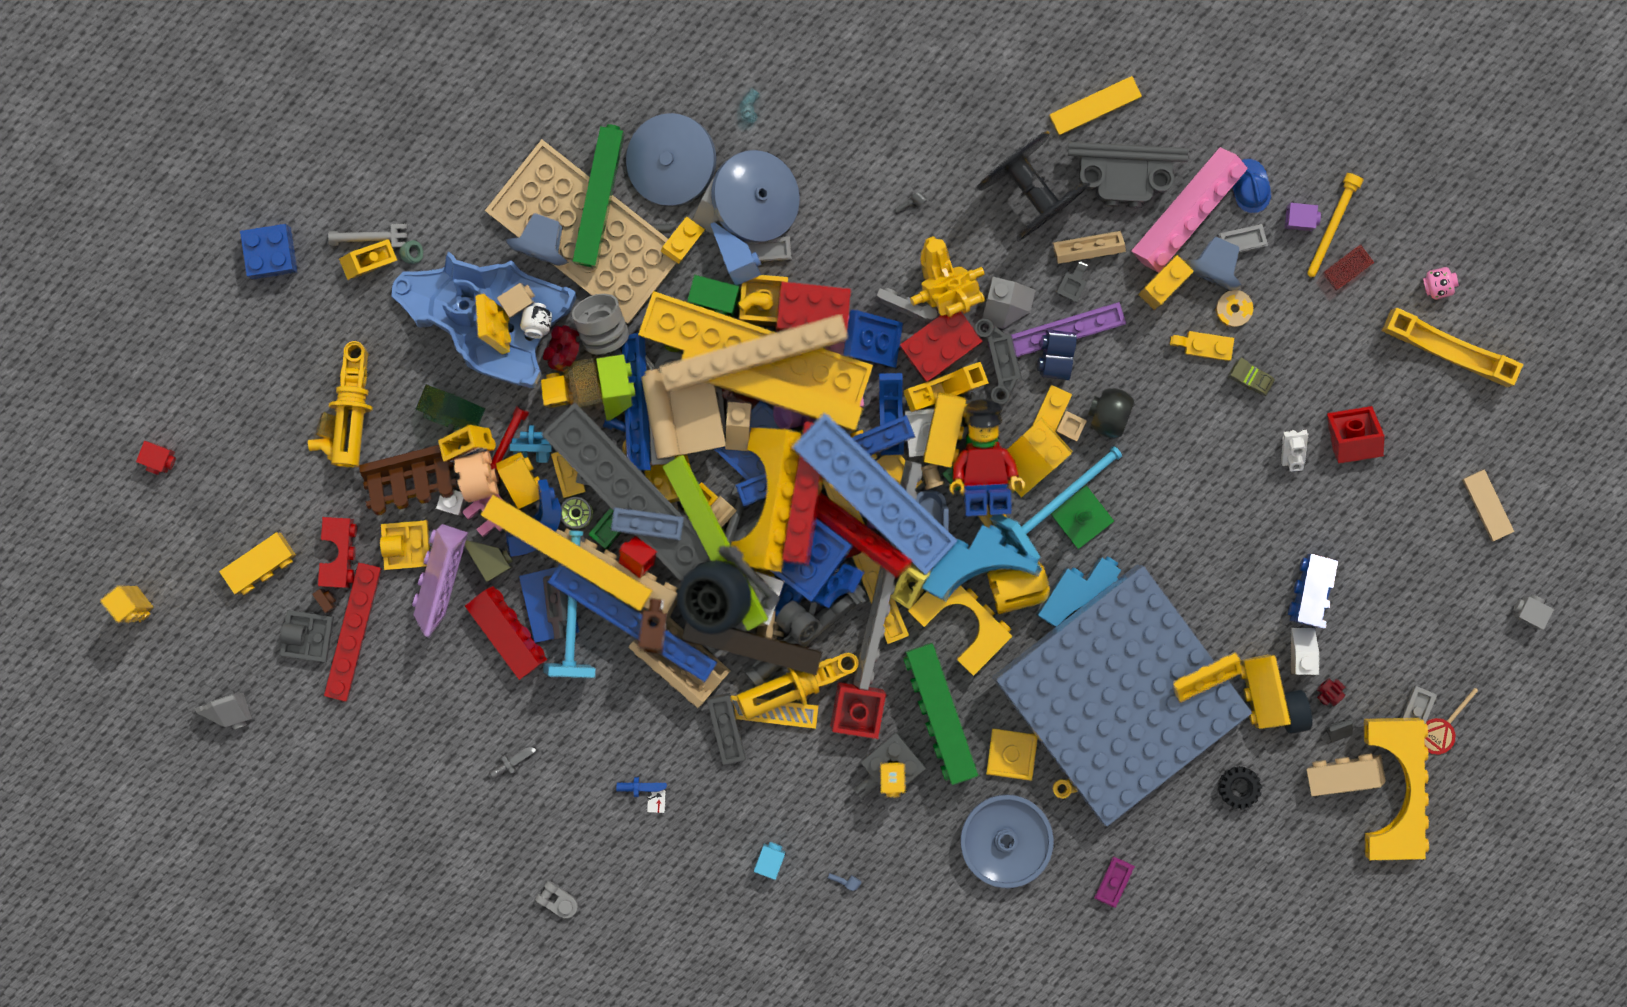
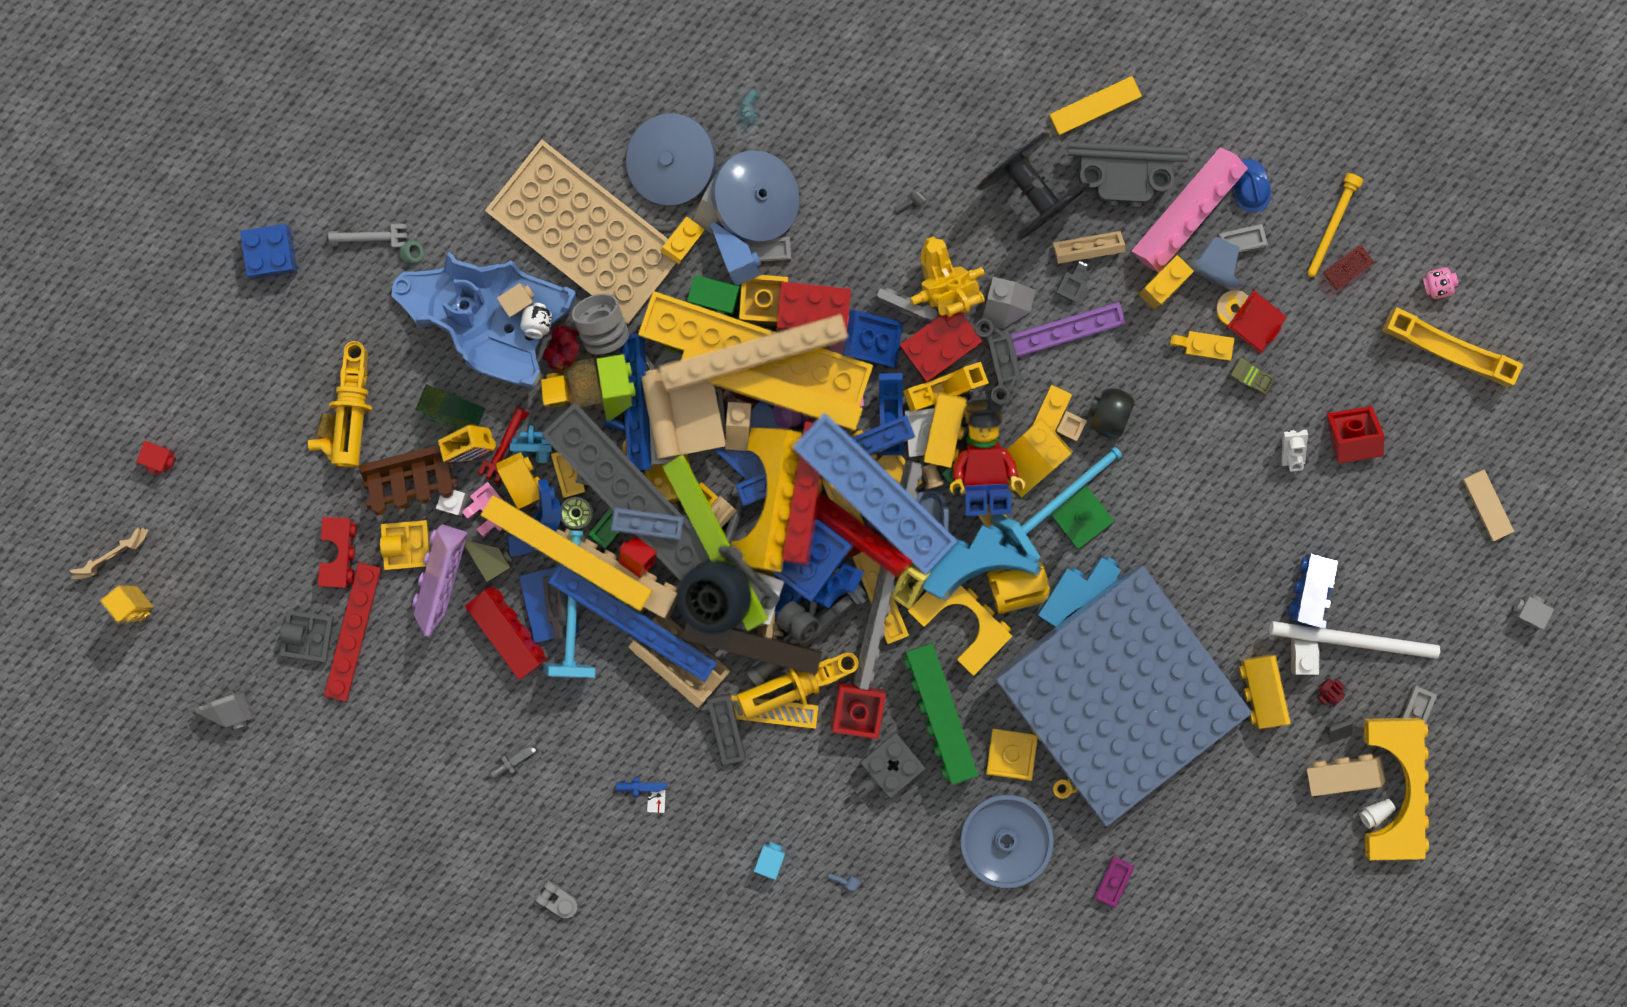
yellow brick [219,532,296,595] -> none
reddish brown plate [312,589,337,613] -> none
yellow slope [339,239,397,280] -> none
light nougat brick [455,450,499,503] -> none
yellow plate [476,293,511,355] -> none
sand blue piece [506,213,569,266] -> none
green brick [573,124,625,269] -> none
reddish brown torso [638,599,667,654] -> none
yellow arm [737,292,773,312] -> none
yellow brick [880,763,905,797] -> none
dark blue brick [1037,330,1077,380] -> none
yellow plate [1173,653,1242,703] -> none
black tyre [1218,766,1262,809] -> none
black wheel [1284,690,1313,734] -> none
medium lavender brick [1285,203,1321,231] -> none
piece [1425,688,1478,755] -> none
none -> tan piece [70,528,149,579]
none -> red piece [1227,290,1287,354]
none -> white piece [1269,621,1440,659]
none -> white cone [1359,799,1396,829]

